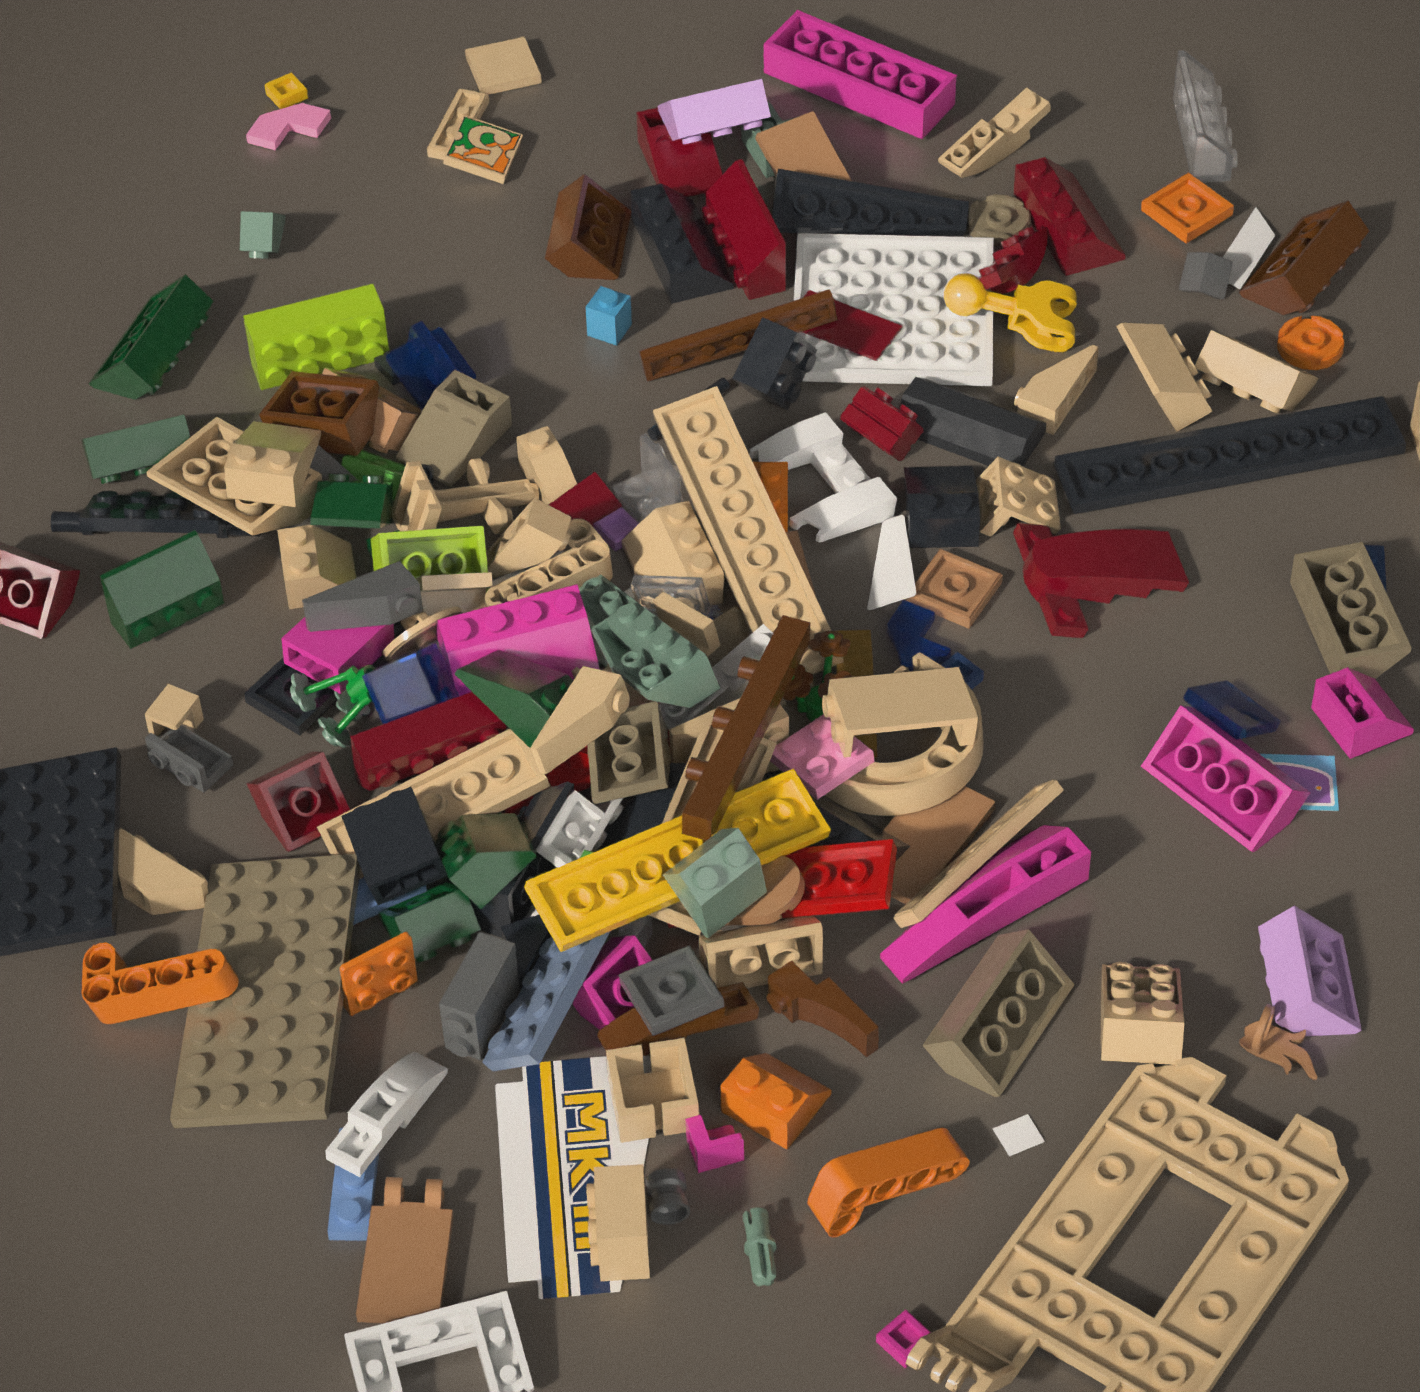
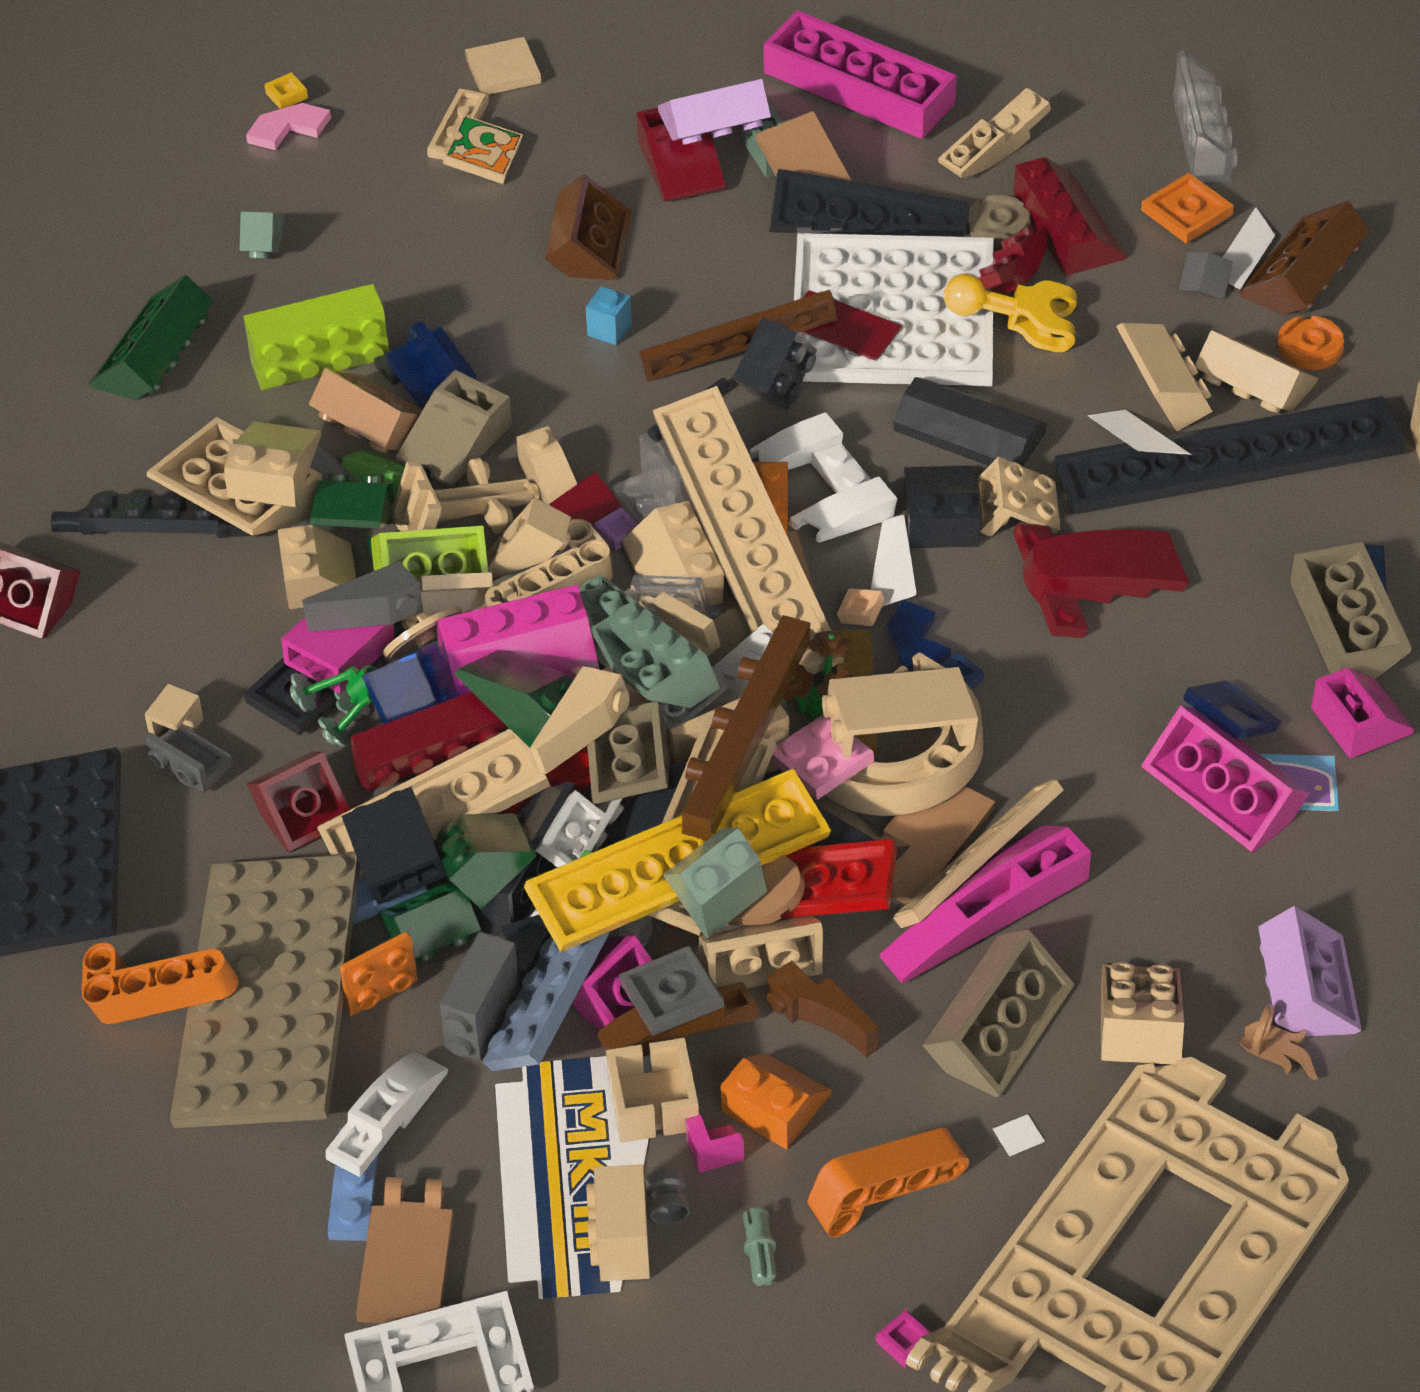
dark green slope [81,414,190,484] -> none
dark green slope [100,530,224,649] -> none
tan slope [118,828,209,915] -> none
reddish brown slope [259,371,379,456] -> none
black slope [631,183,734,304] -> none
dark red slope [702,159,786,300] -> none
dark red brick [840,386,924,462] -> none
medium nougat tile [906,549,1003,629] -> none
tan slope [1014,345,1099,435] -> none
none -> light nougat tile [837,588,885,626]
none -> white sticker [1087,410,1191,455]

